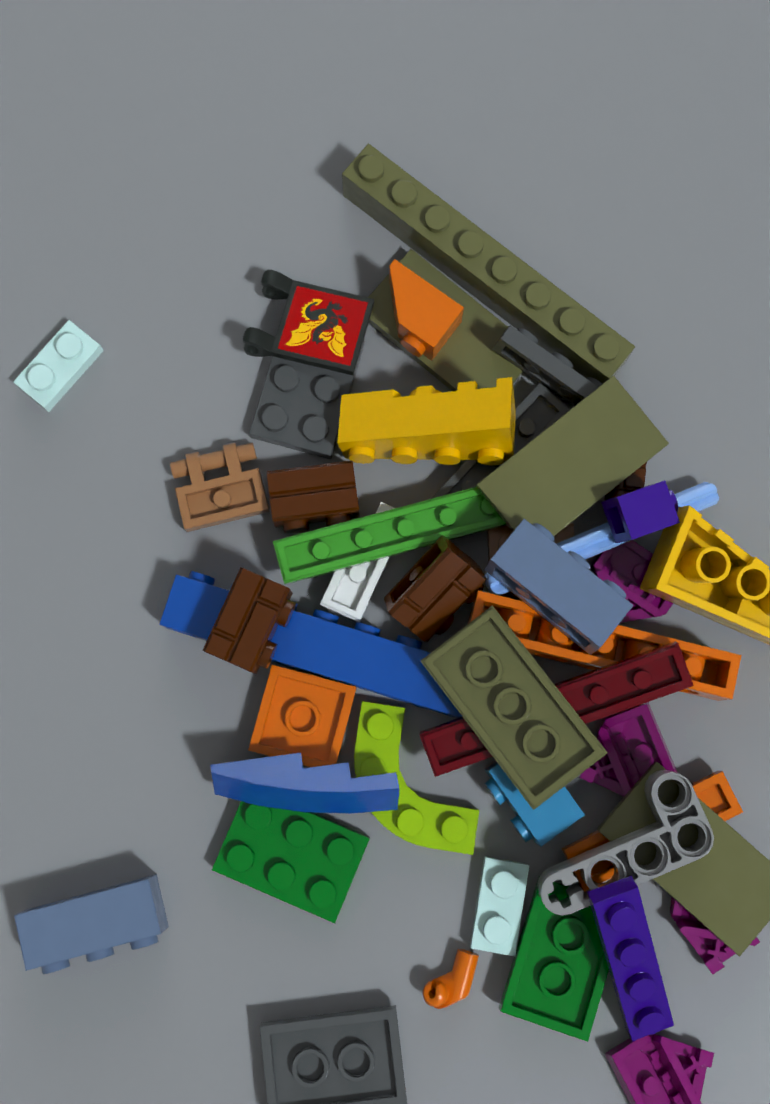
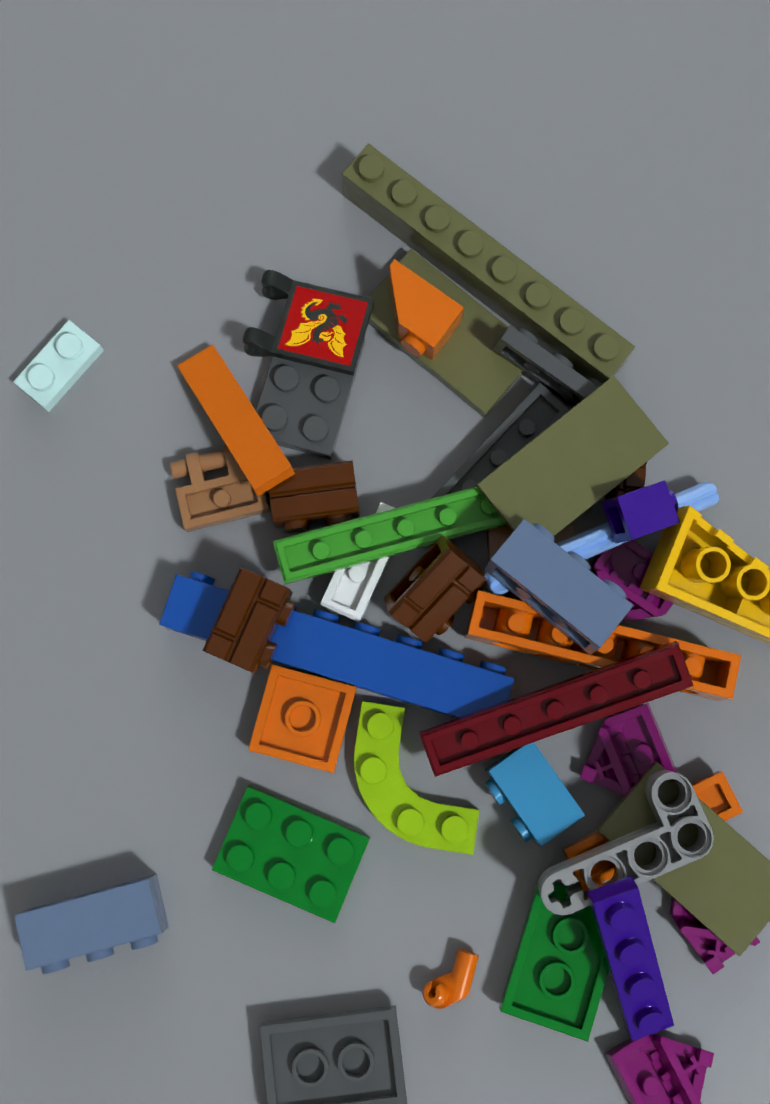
blue slope [210,753,399,814] -> none
yellow wedge [337,377,516,465] -> none
olive tile [421,605,608,810] -> none
light aqua plate [469,856,529,957] -> none
none -> orange tile [177,344,295,496]

